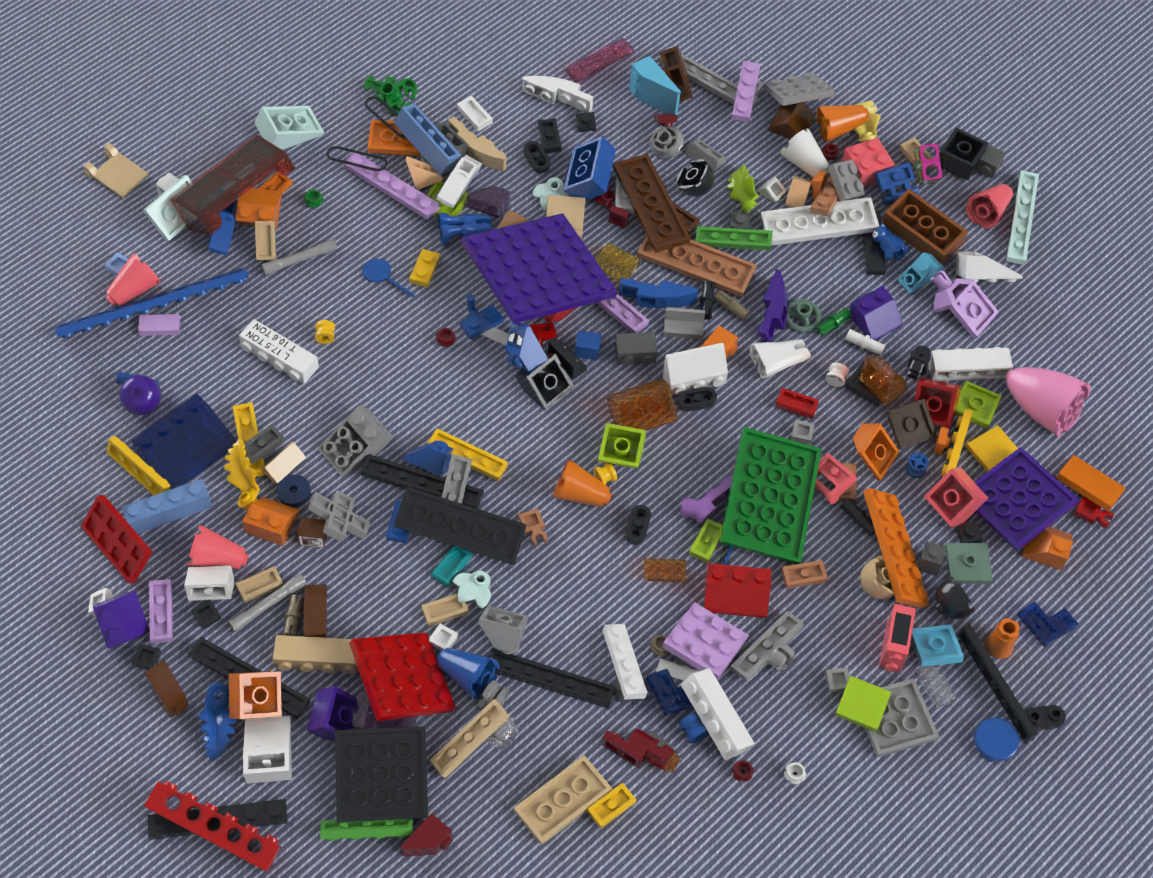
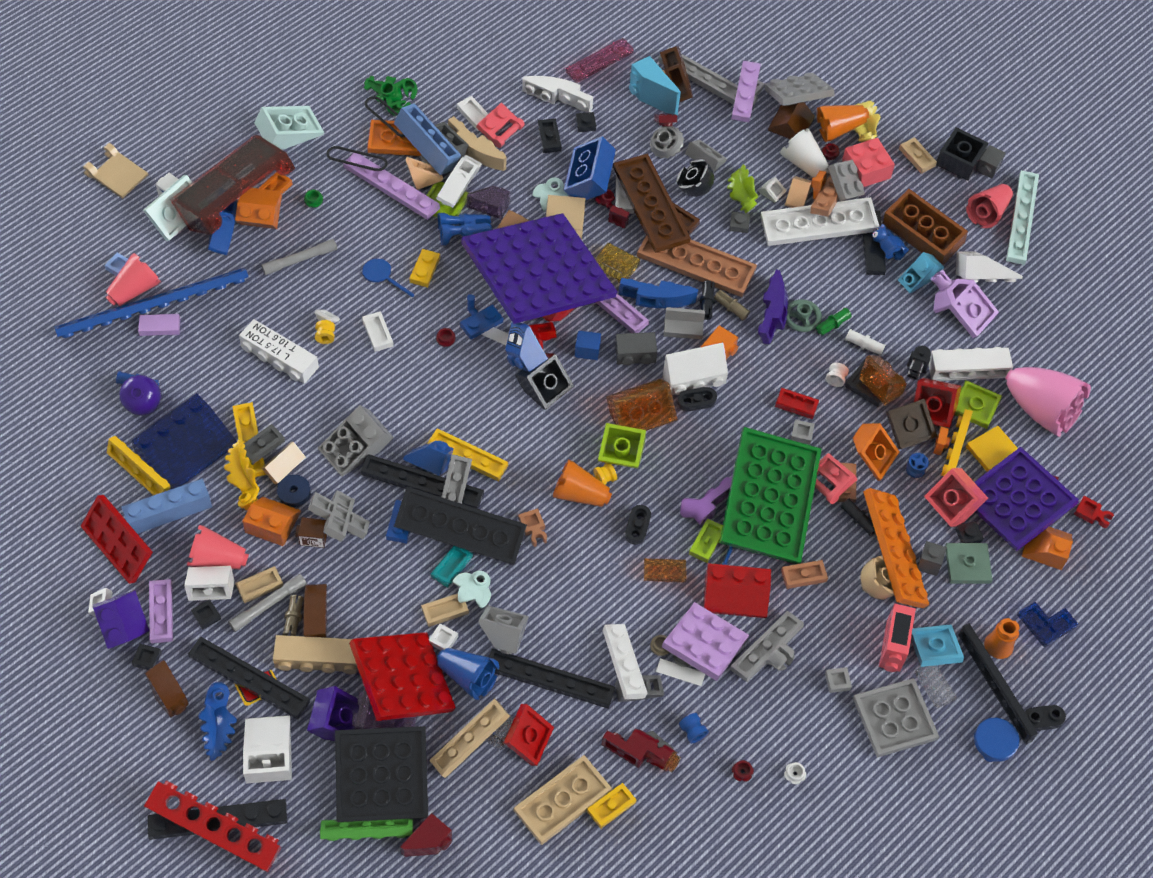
orange slope [229,671,282,719] -> none
tan tile [255,221,276,260] -> none
light grey wheel [478,680,510,709] -> none
black plate [524,141,550,173] -> none
black bracket [548,337,587,380] -> none
clear blue plate [646,669,693,716] -> none
white brick [680,668,755,760] -> none
bright green plate [695,226,773,251] -> none
white piece [750,339,811,379] -> none
lime tile [835,675,891,732] -> none
dark purple slope [850,286,903,341] -> none
blue plate [874,163,919,204] -> none
piece [914,144,942,185] -> none
black cylinder [935,576,975,620] -> none
orange tile [1056,455,1126,512] -> none
none -> white slope [315,310,340,323]
none -> white tile [362,311,393,352]
none -> coral plate [476,102,525,148]
none -> red plate [503,704,554,766]

